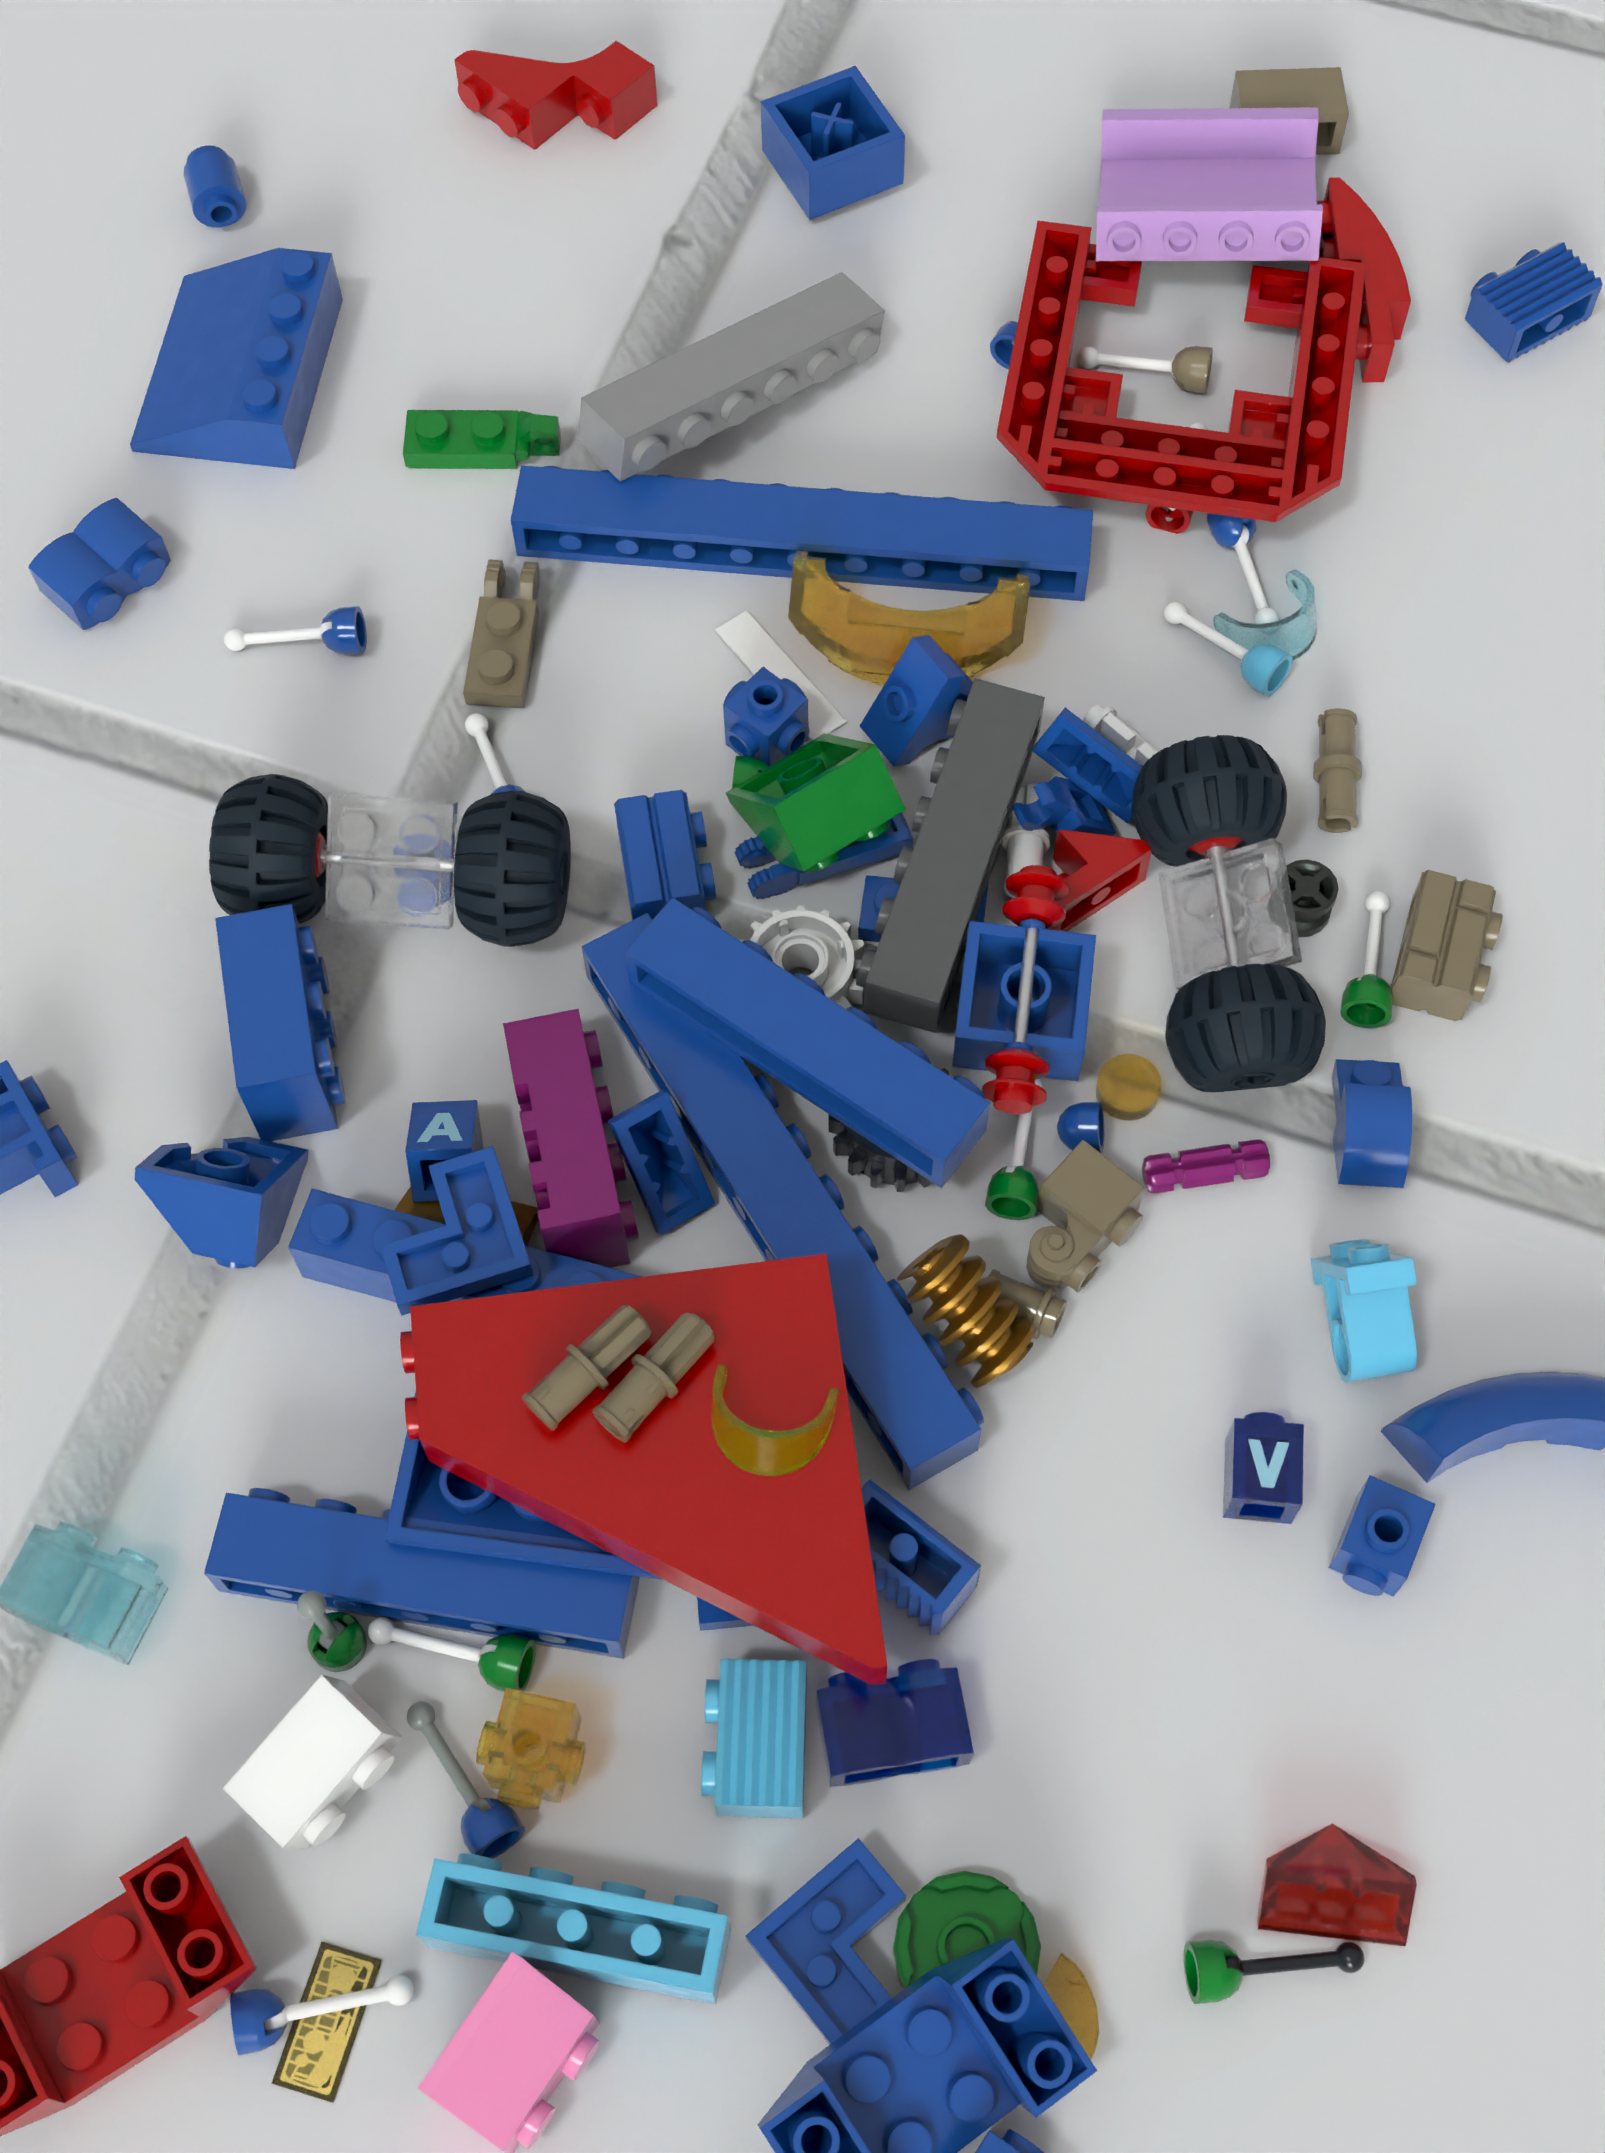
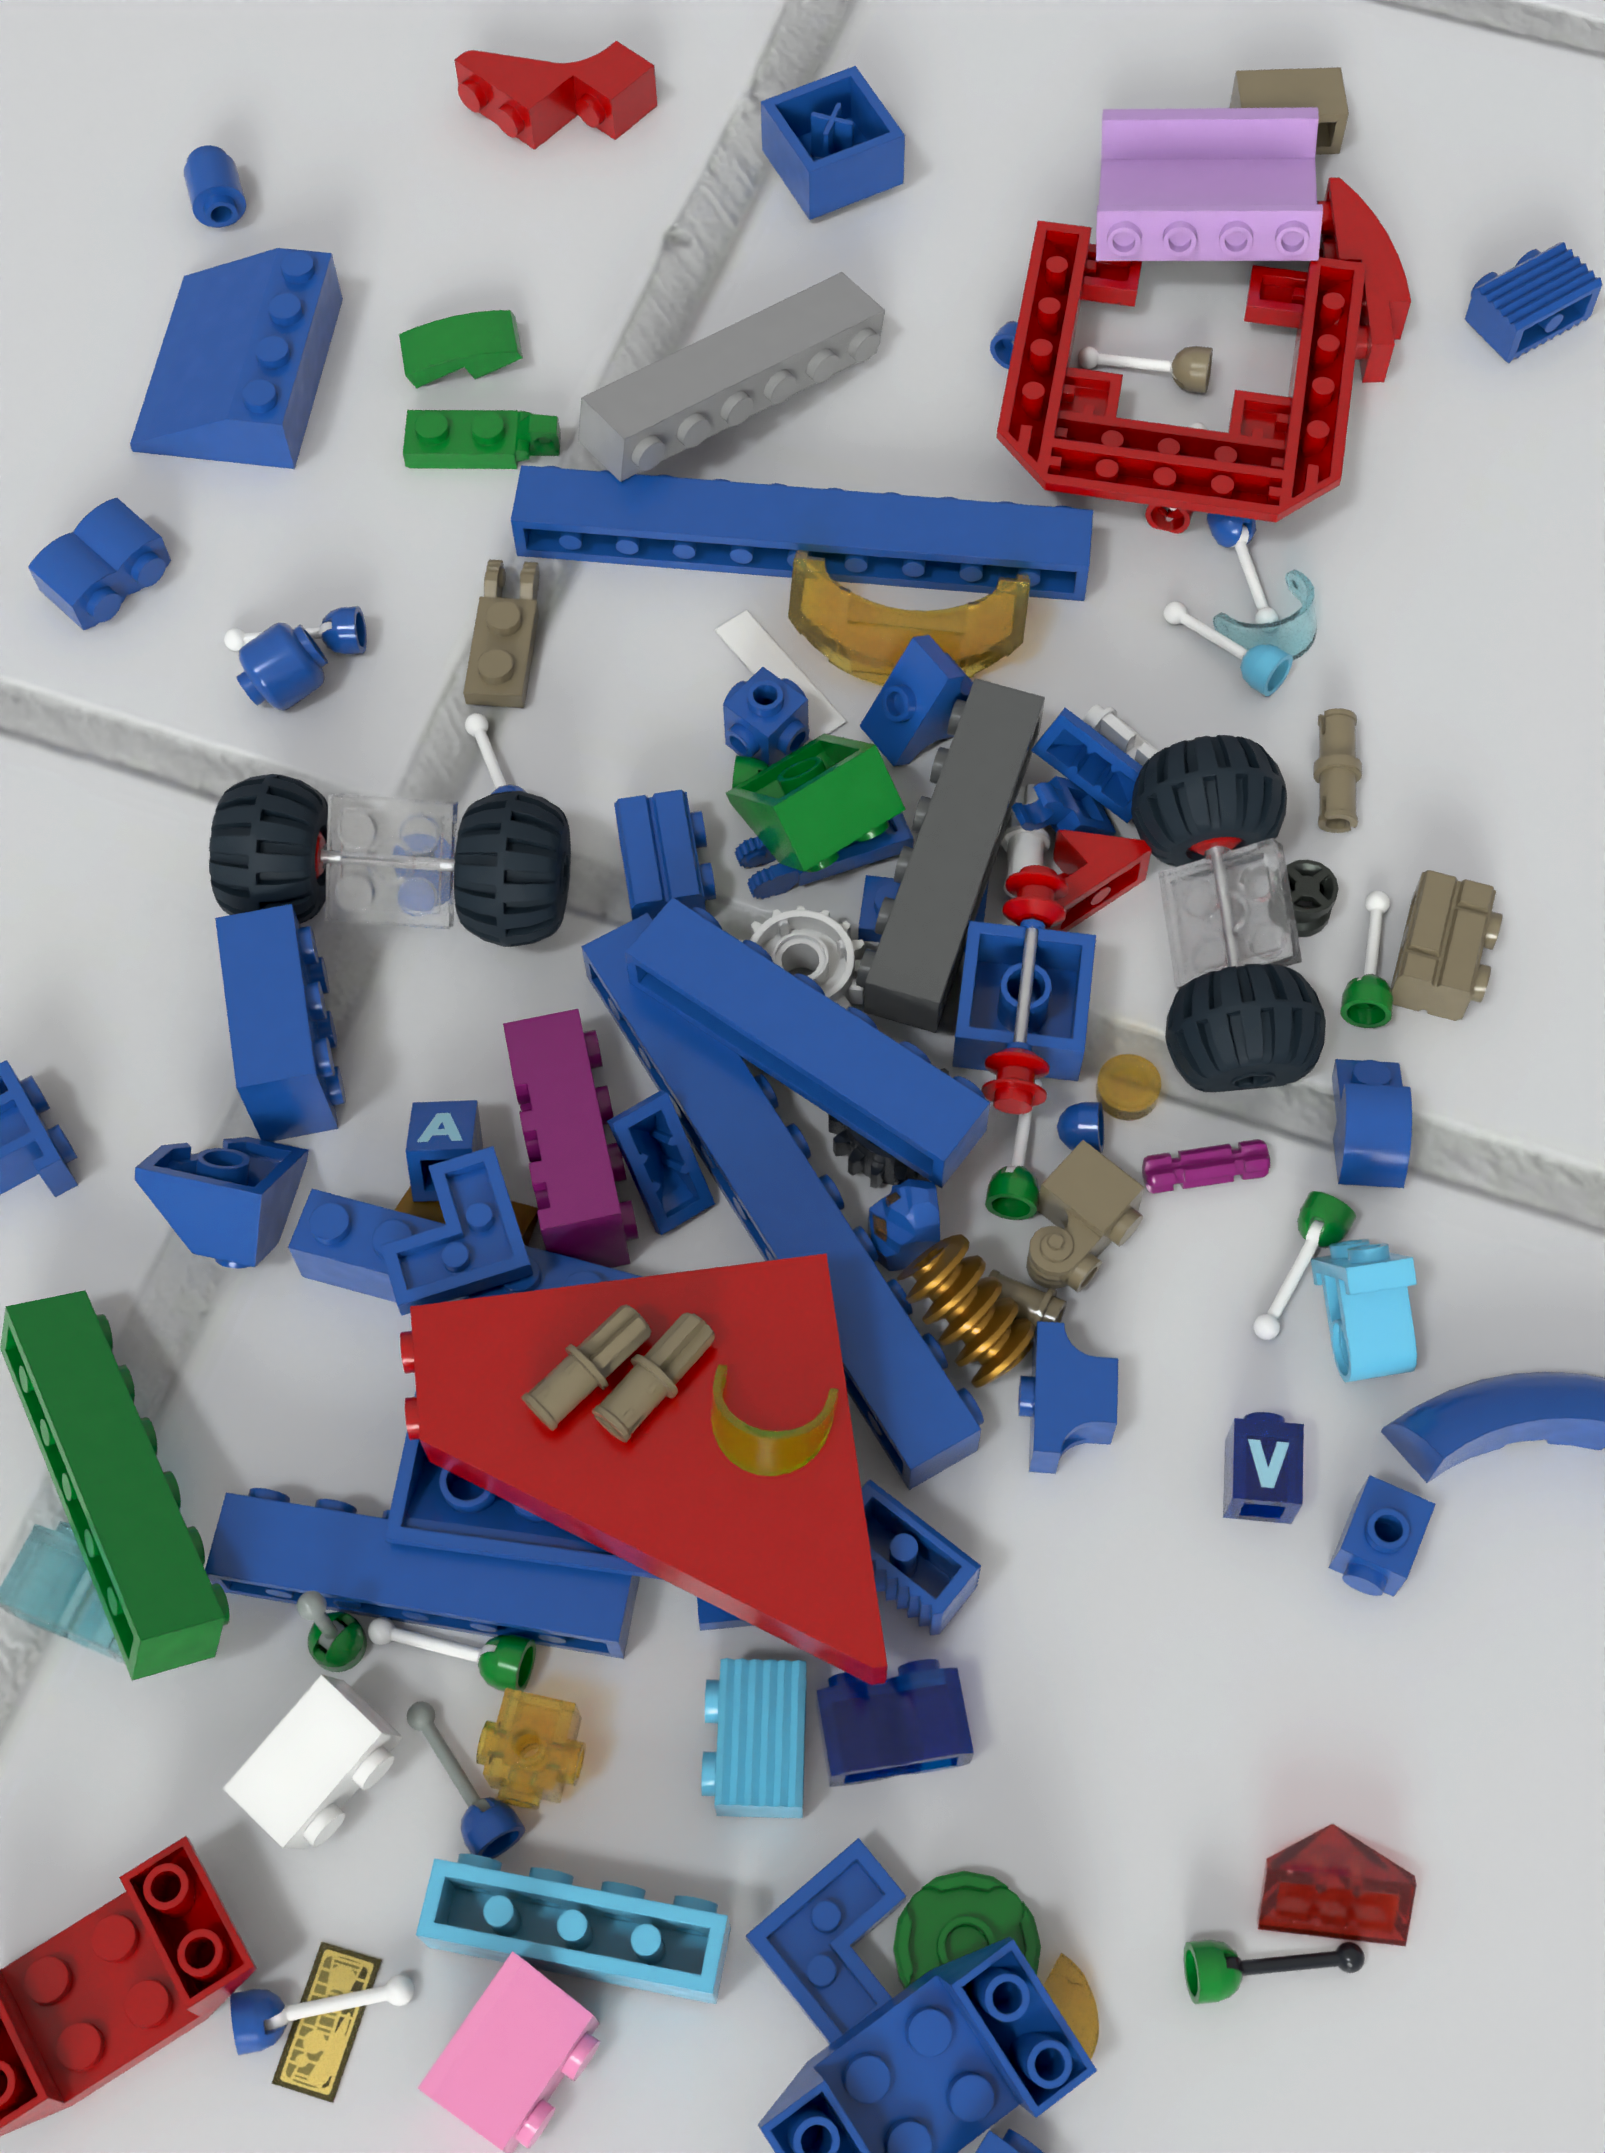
none -> green brick [0,1290,230,1681]
none -> blue head [236,623,328,711]
none -> green slope [399,310,523,389]
none -> blue rock [868,1179,940,1271]
none -> blue brick [1018,1321,1118,1474]
none -> hinge [1253,1191,1356,1340]

